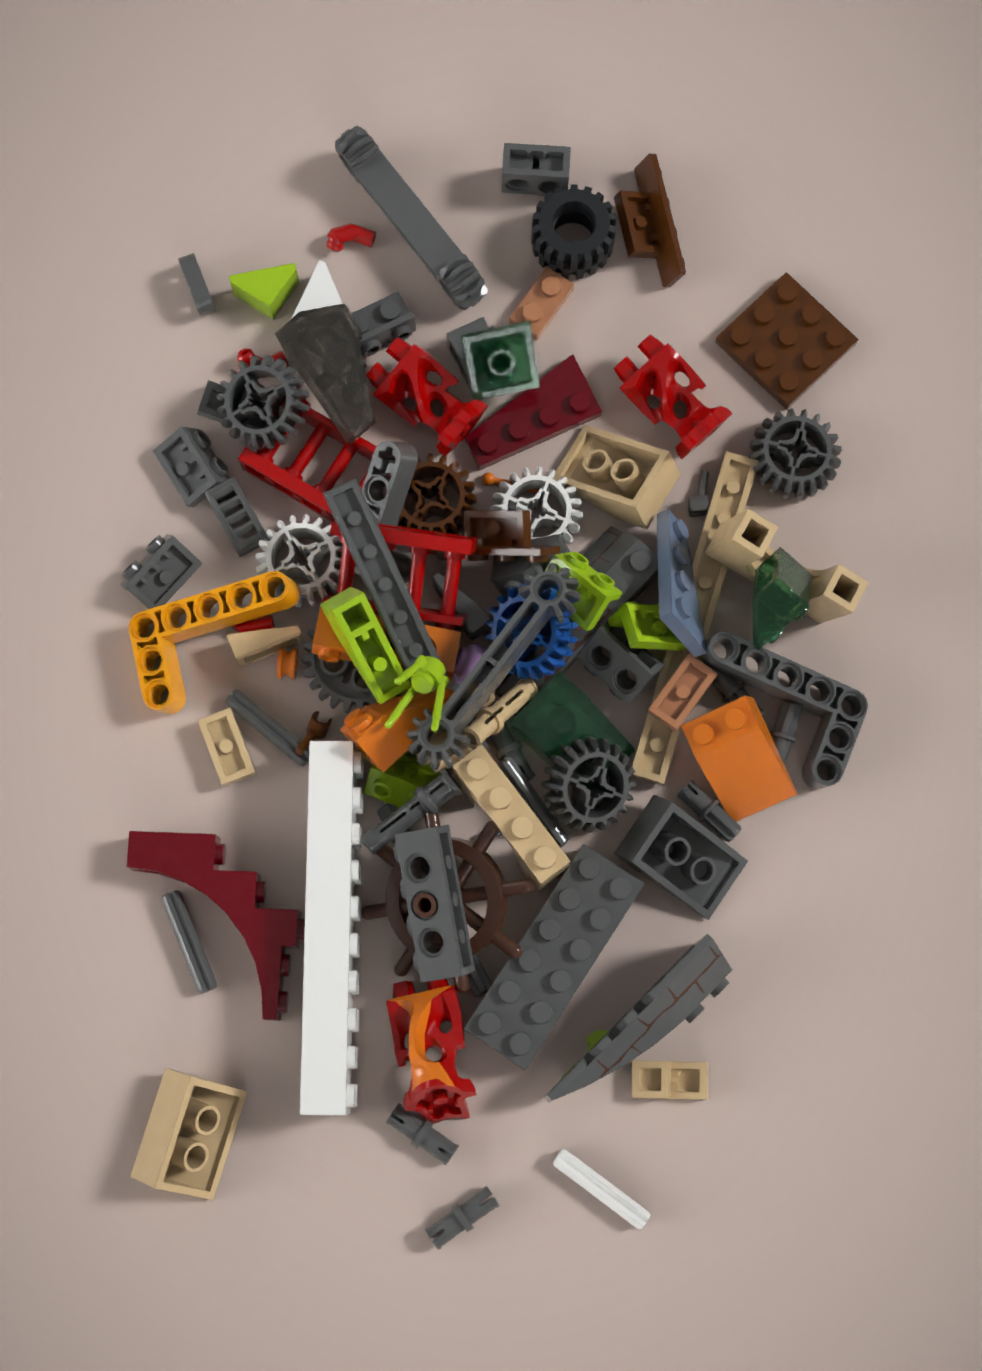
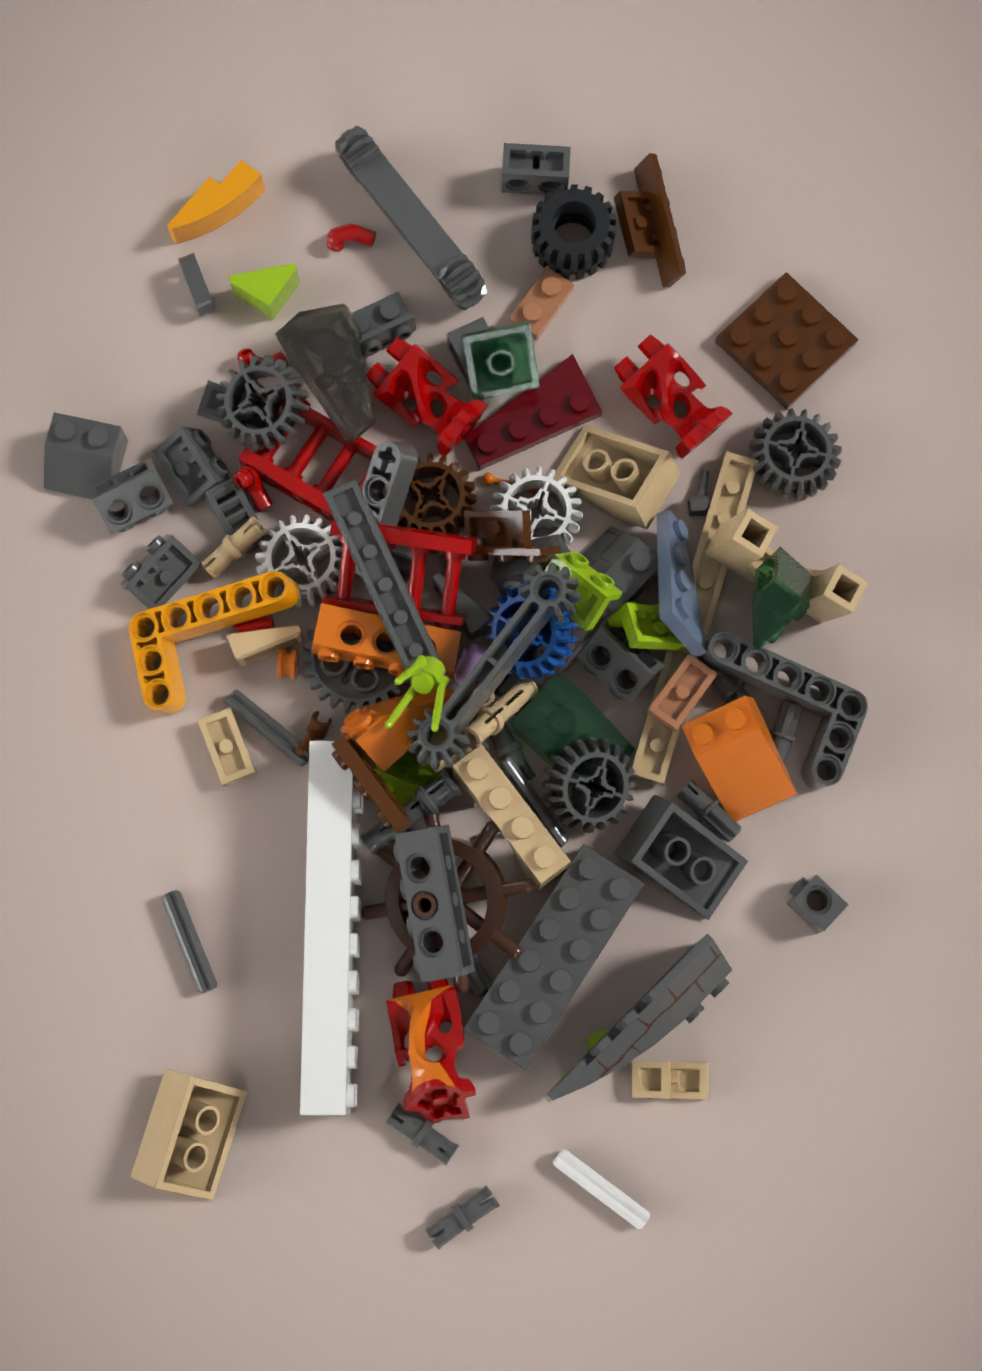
dark red arch [126,831,305,1021] -> none
white slope [292,260,345,334] -> none
lime slope [320,587,411,704] -> none
none -> dark grey slope [44,412,128,499]
none -> dark grey brick [88,458,174,534]
none -> light orange slope [167,160,265,244]
none -> tan pin [201,516,267,578]
none -> red arm [234,466,273,512]
none -> reddish brown plate [331,733,413,833]
none -> dark grey brick [787,874,849,934]

